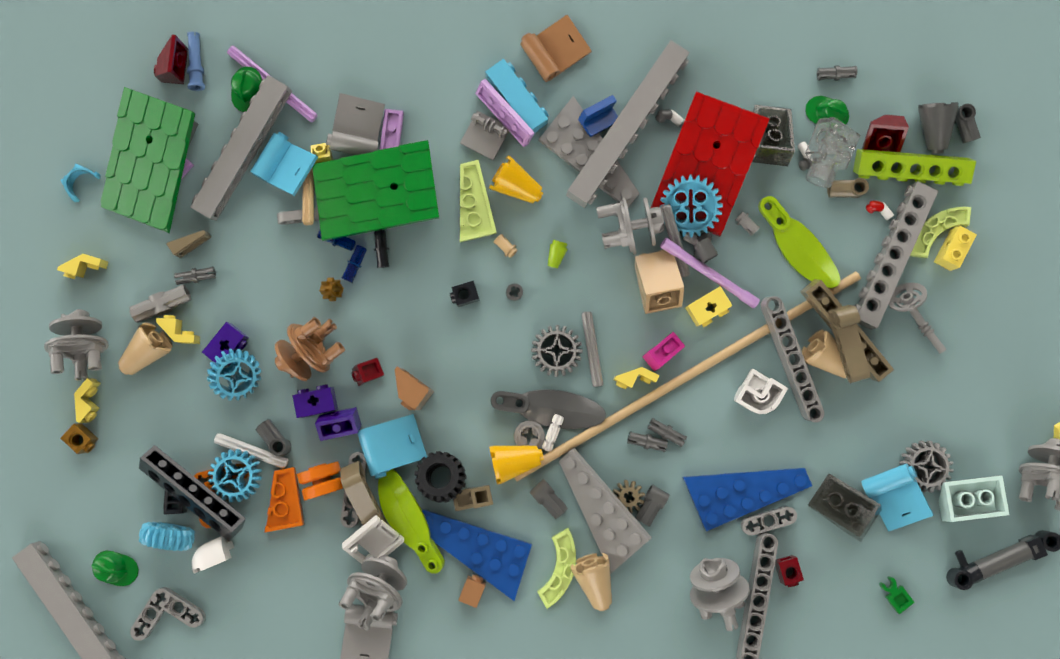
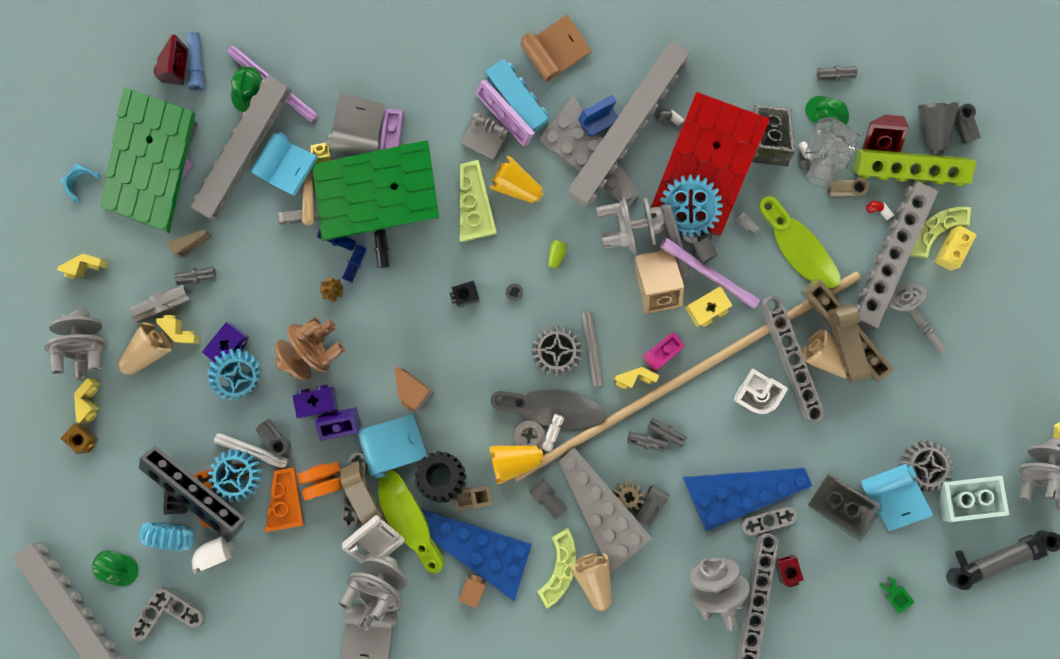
dark red bracket [351,358,384,386] -> none
tan pin [494,234,518,258] -> none

